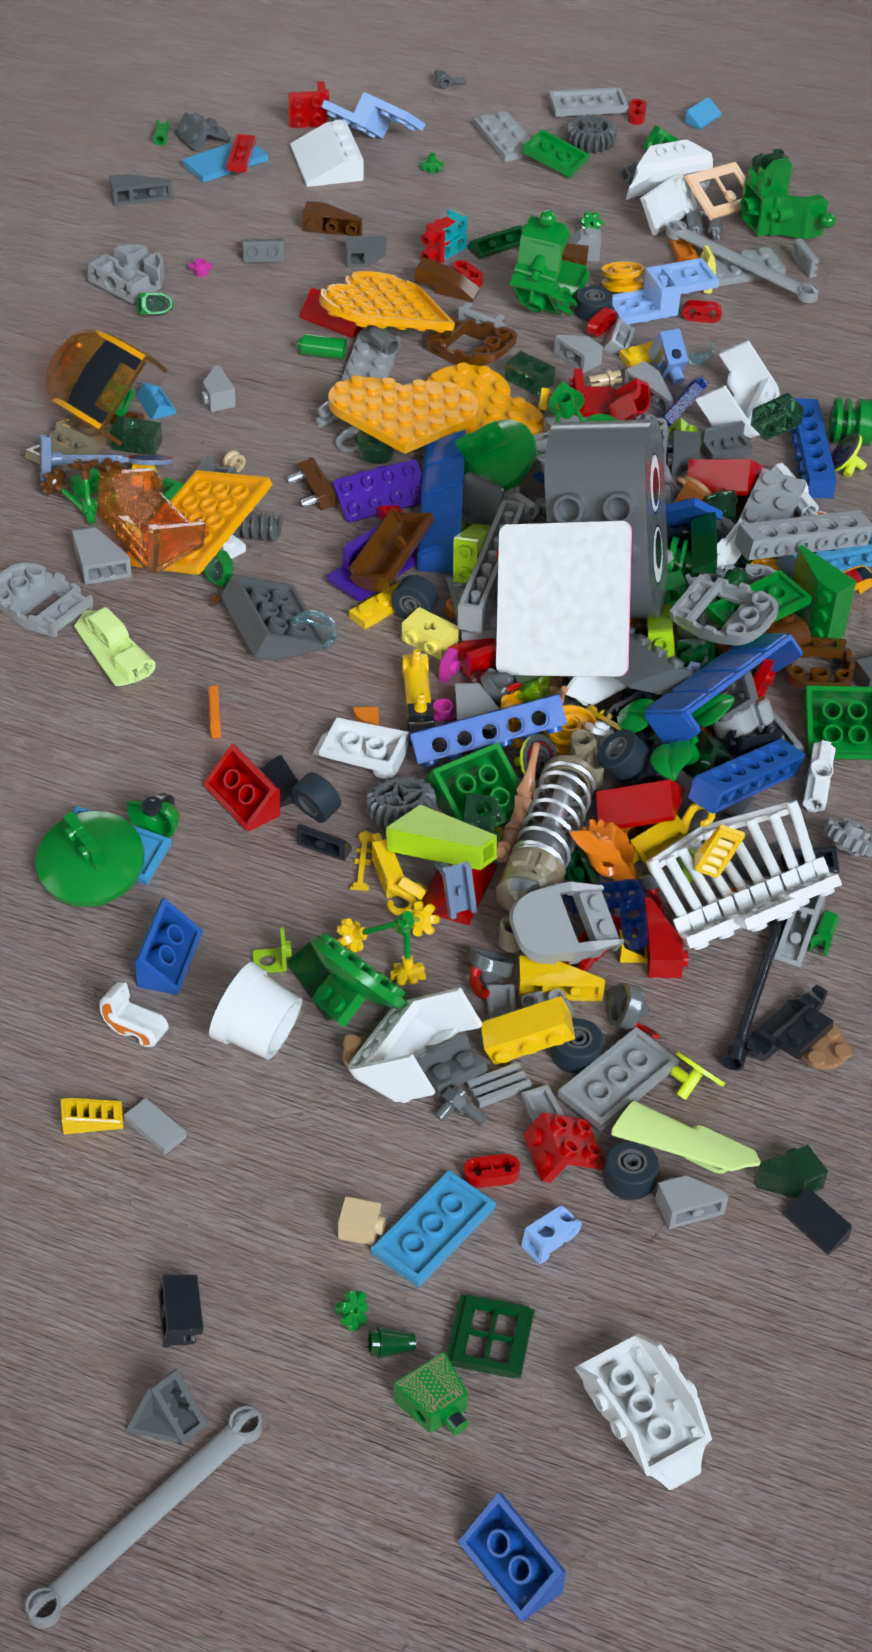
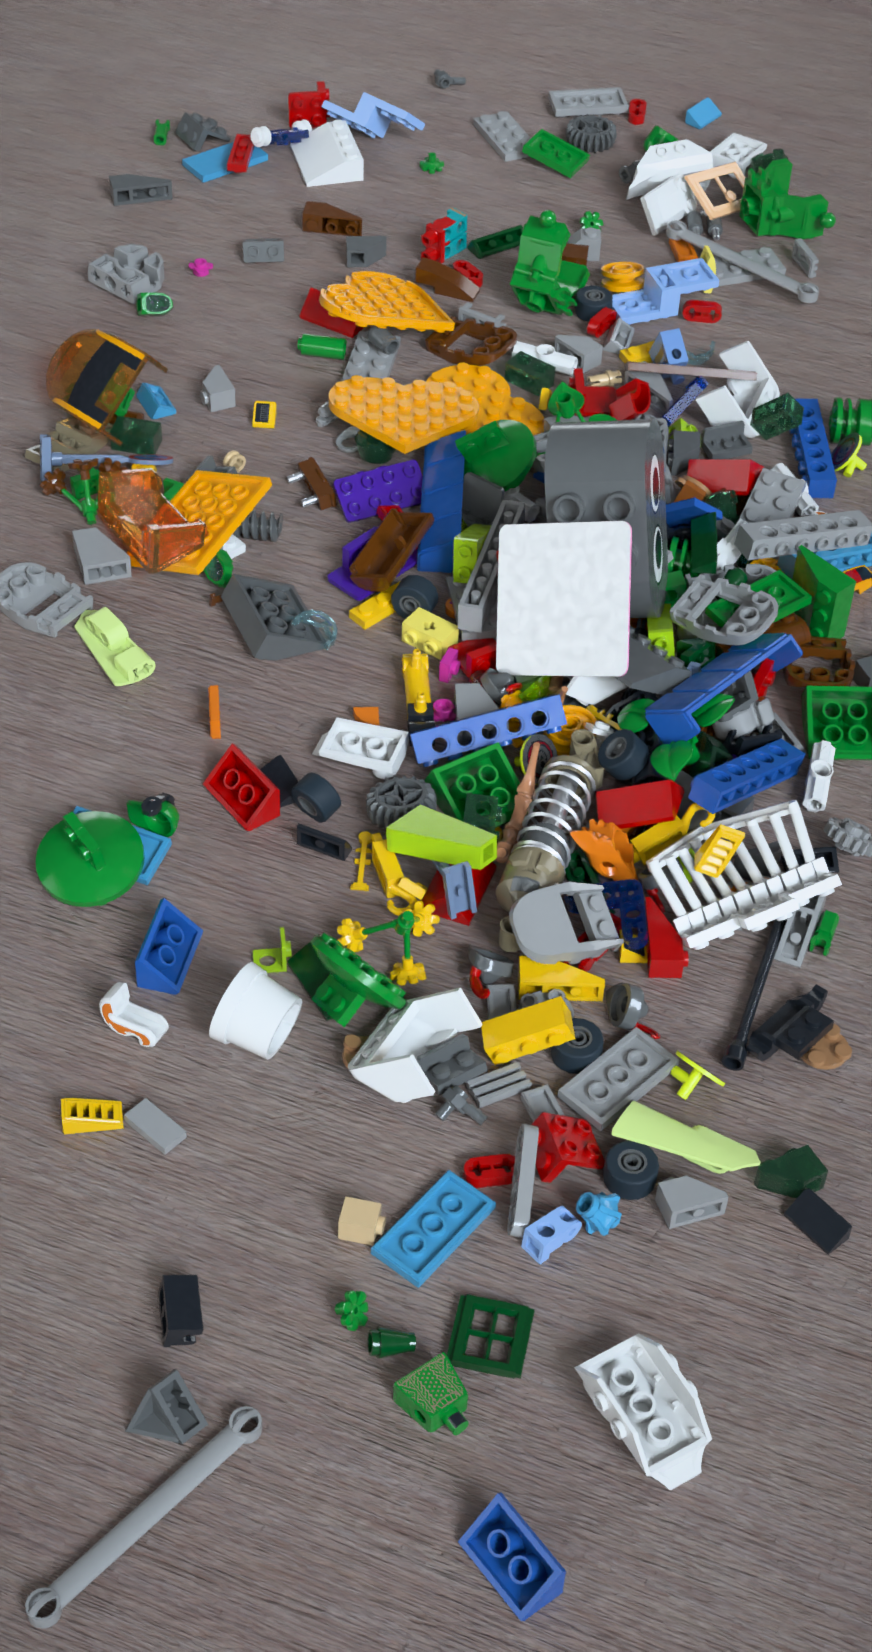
none -> plate [251,120,312,147]
none -> slope [252,401,277,428]
none -> light grey beam [507,1123,539,1238]
none -> white piece [512,341,578,376]
none -> dark azure rock [576,1192,622,1236]
none -> tile [625,362,757,381]
none -> white slope [710,133,767,179]

